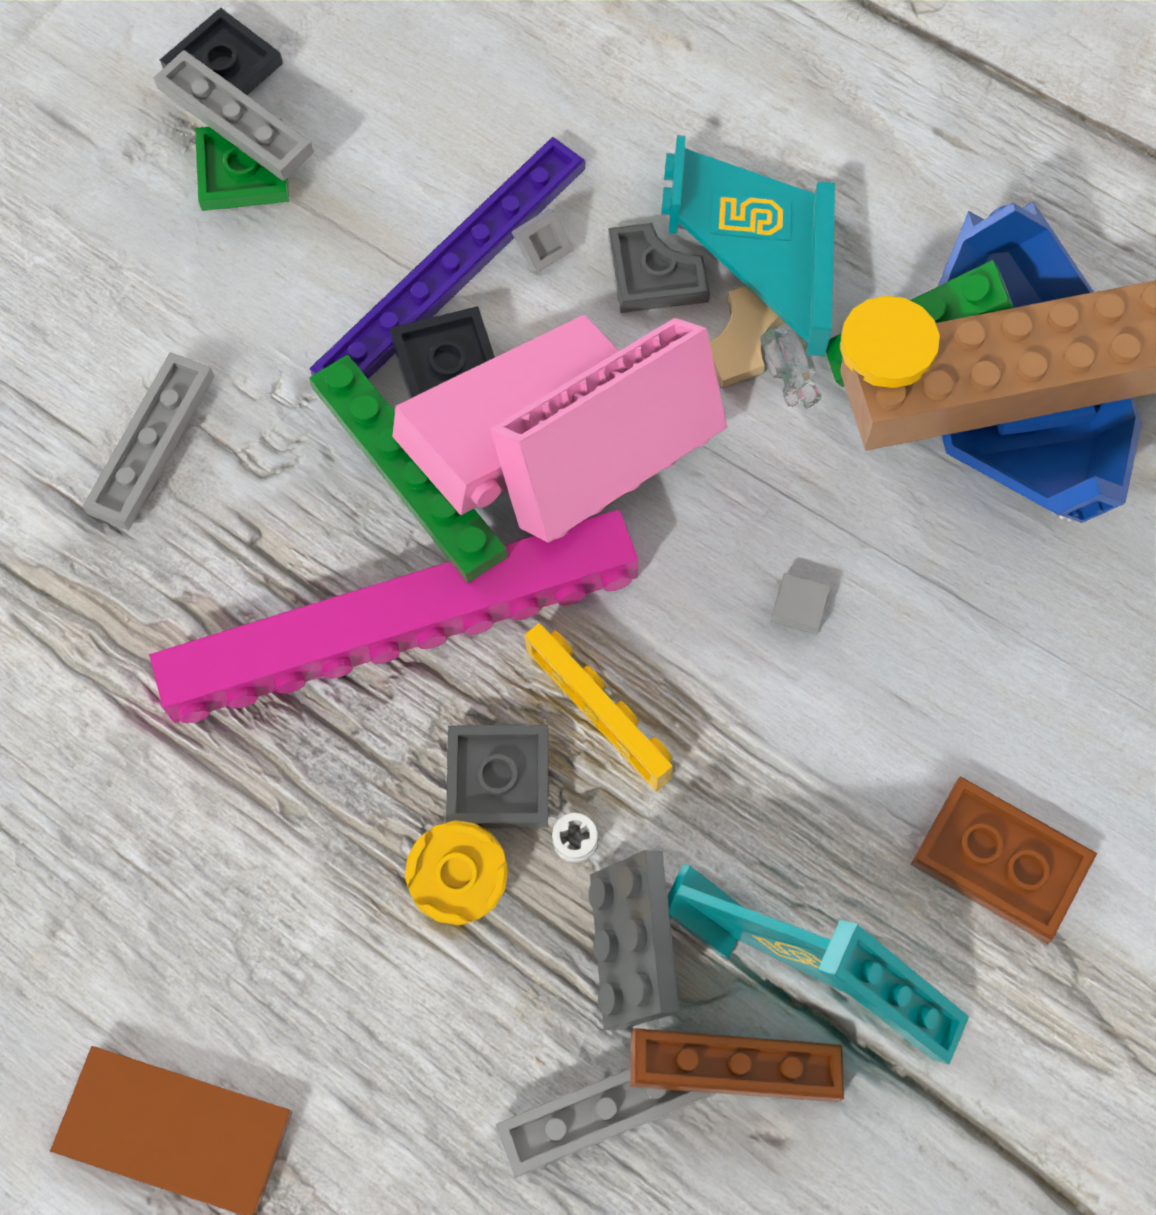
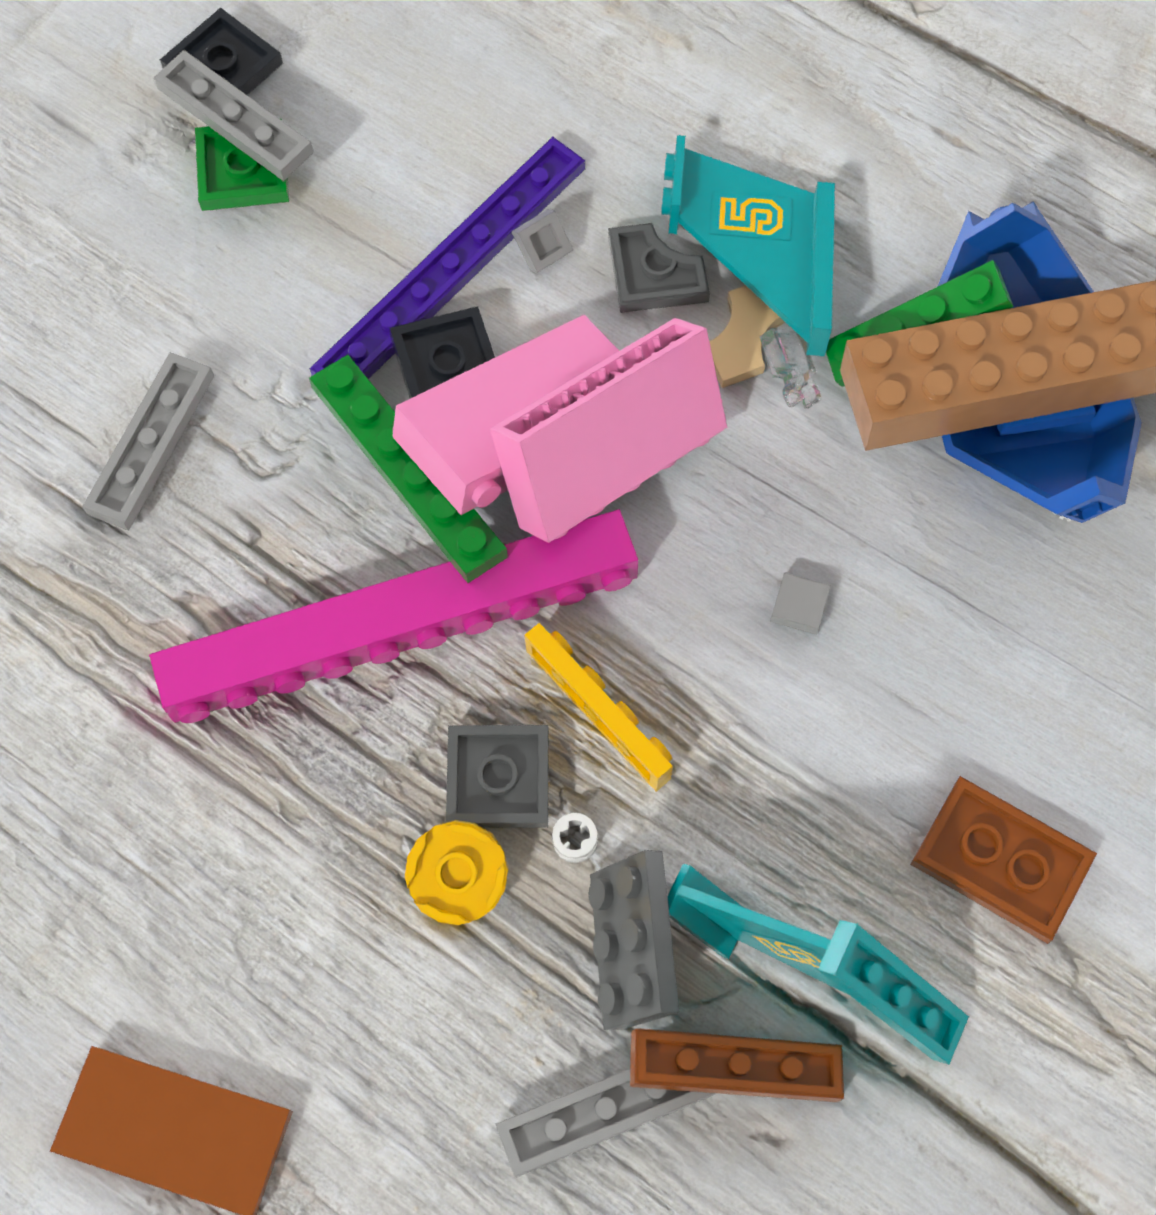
yellow tile [840,296,940,388] -> none

